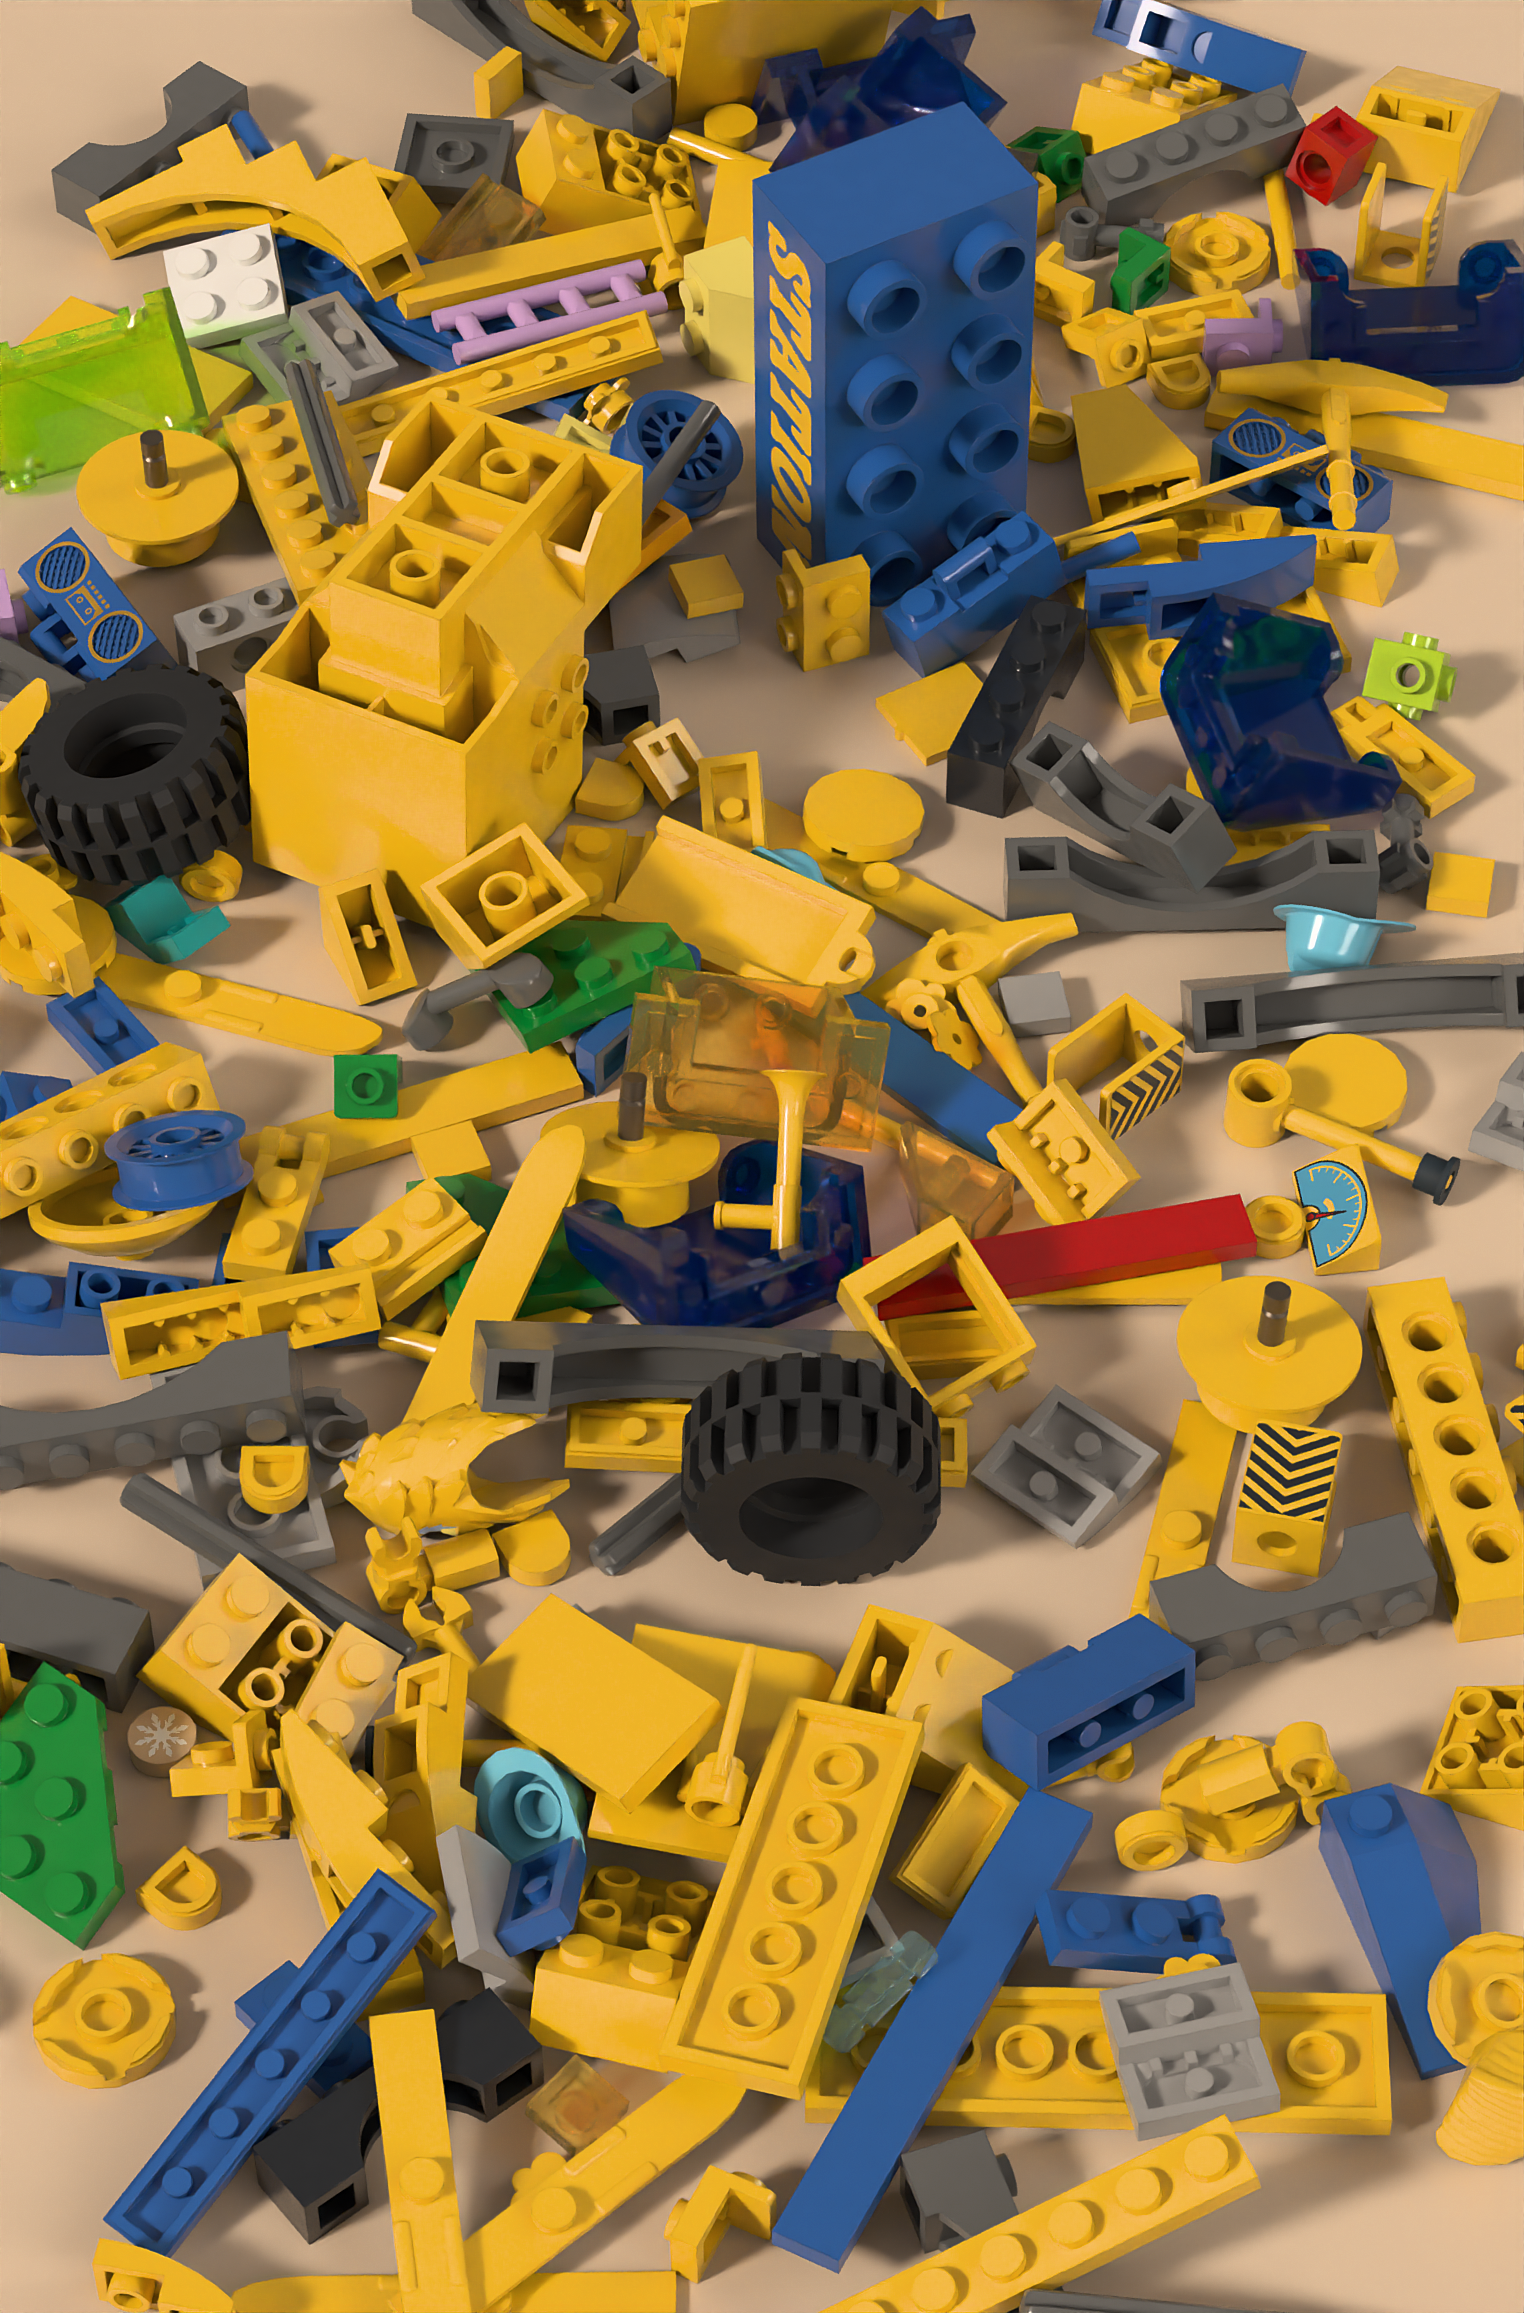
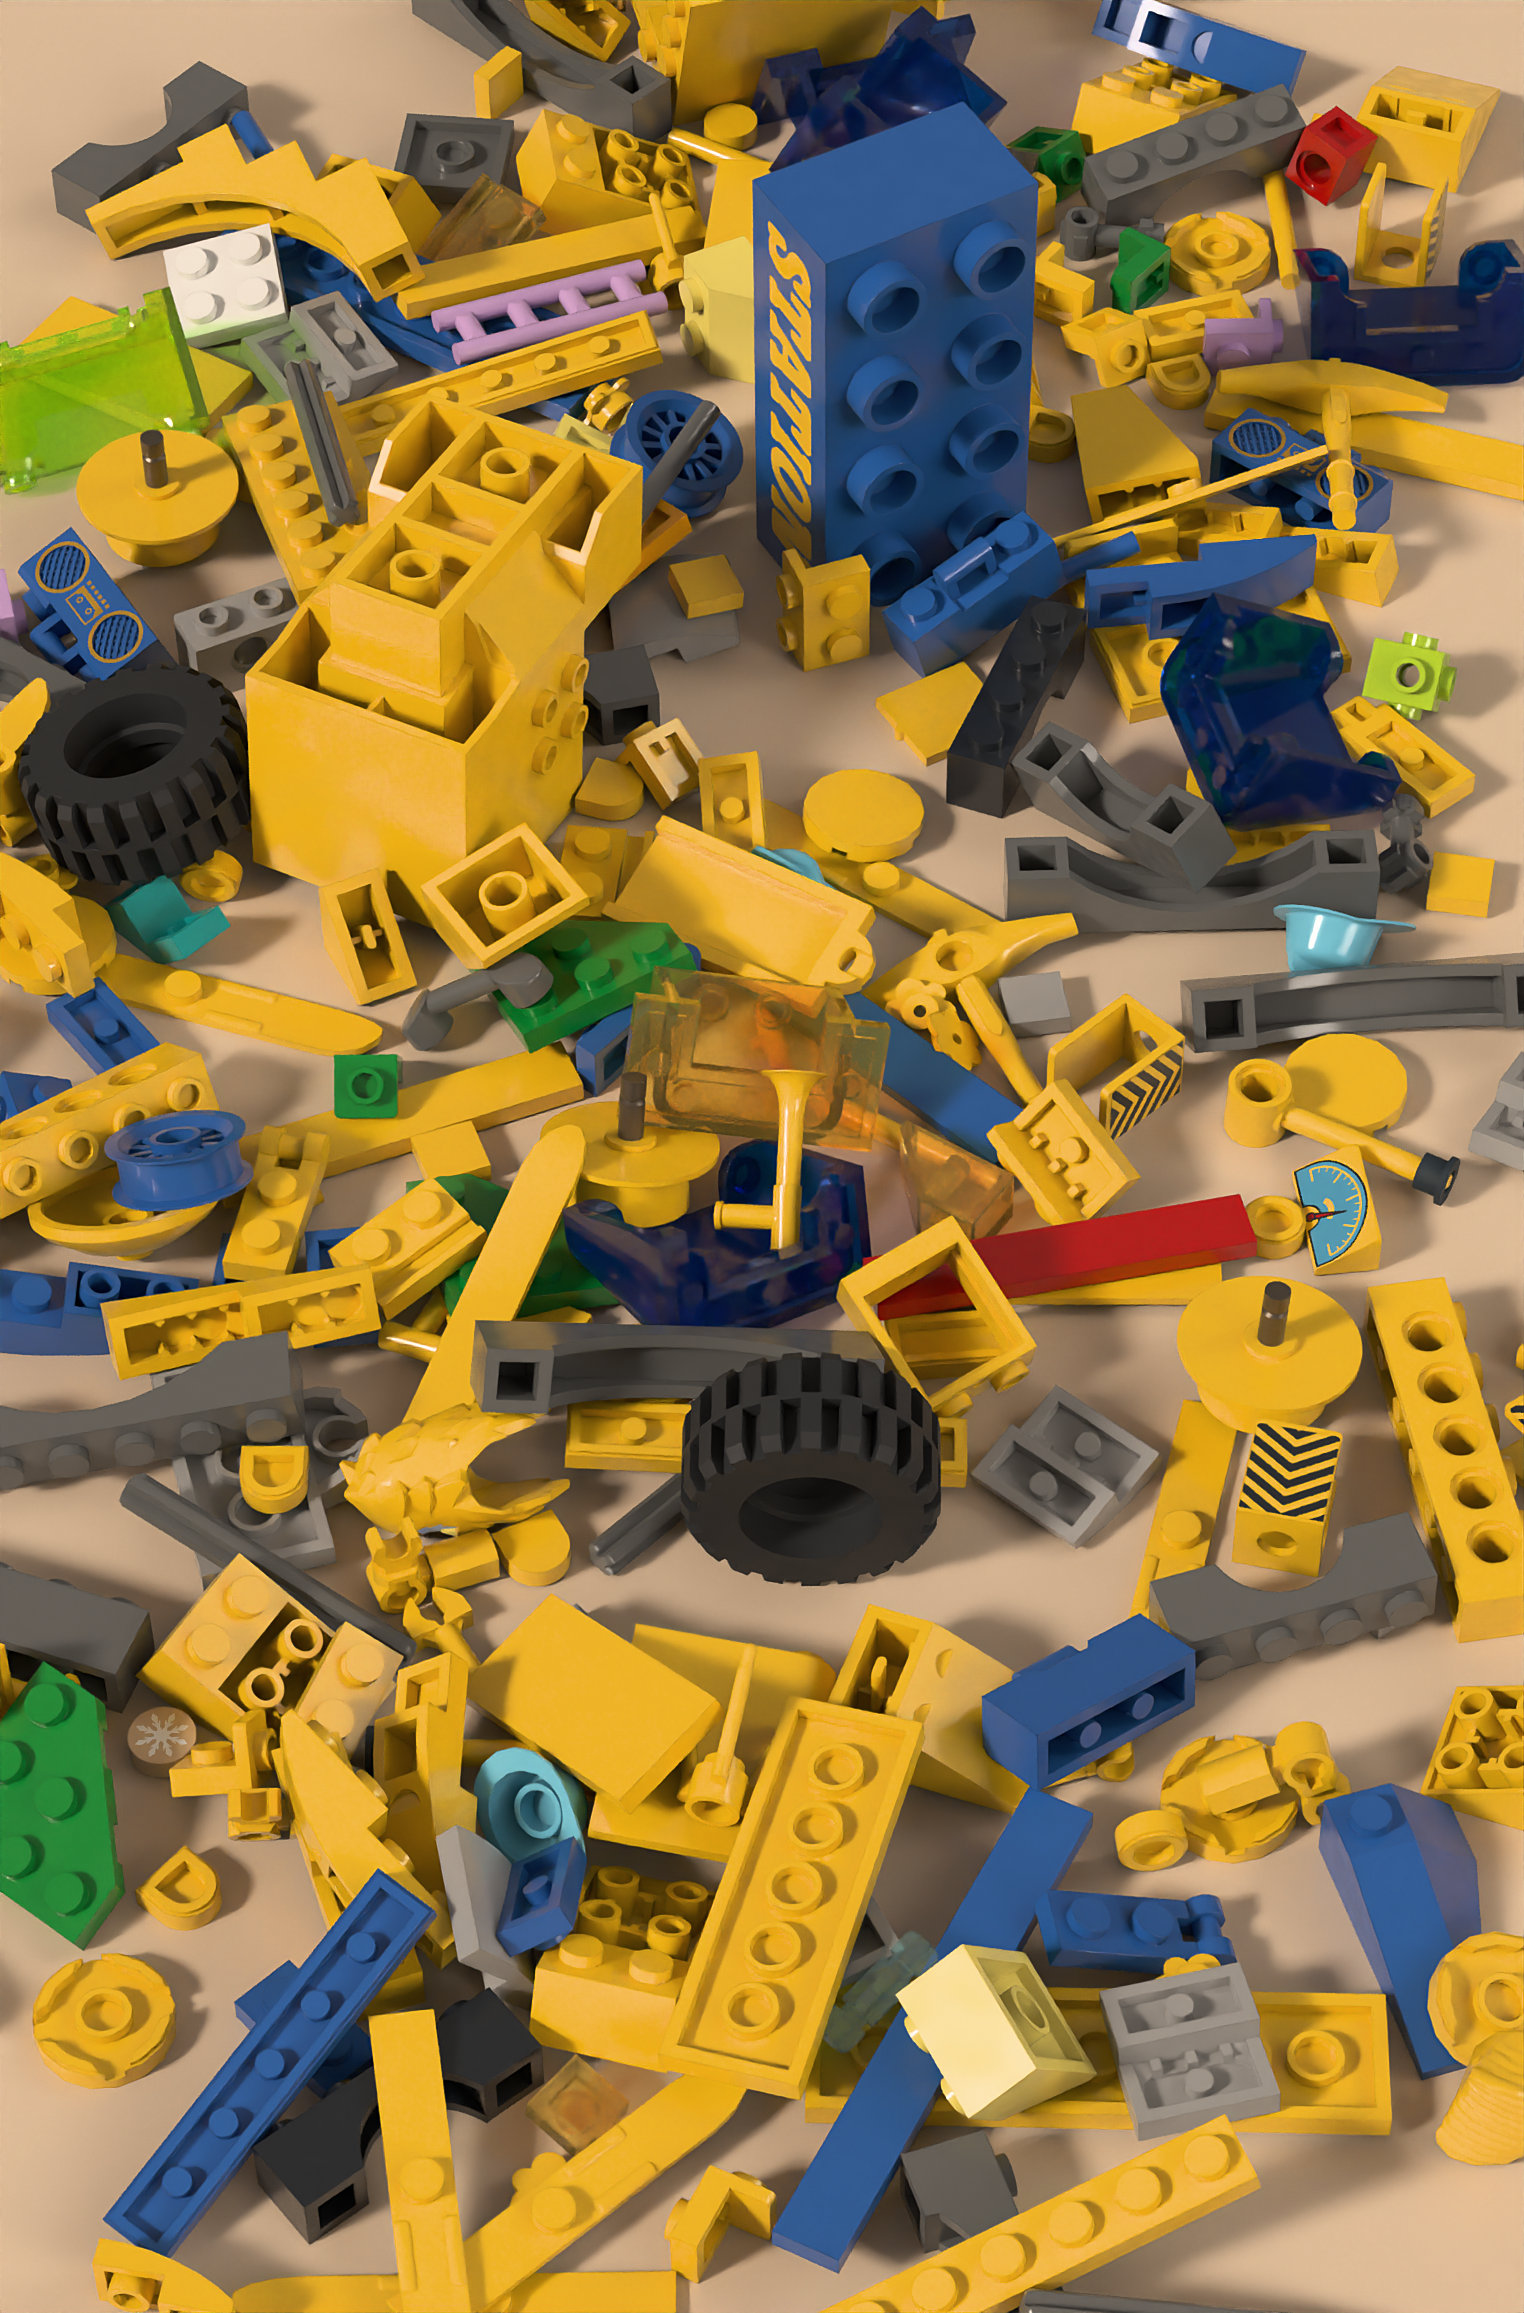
yellow tile [888,1762,1021,1920] -> none
none -> light yellow slope [896,1944,1097,2121]

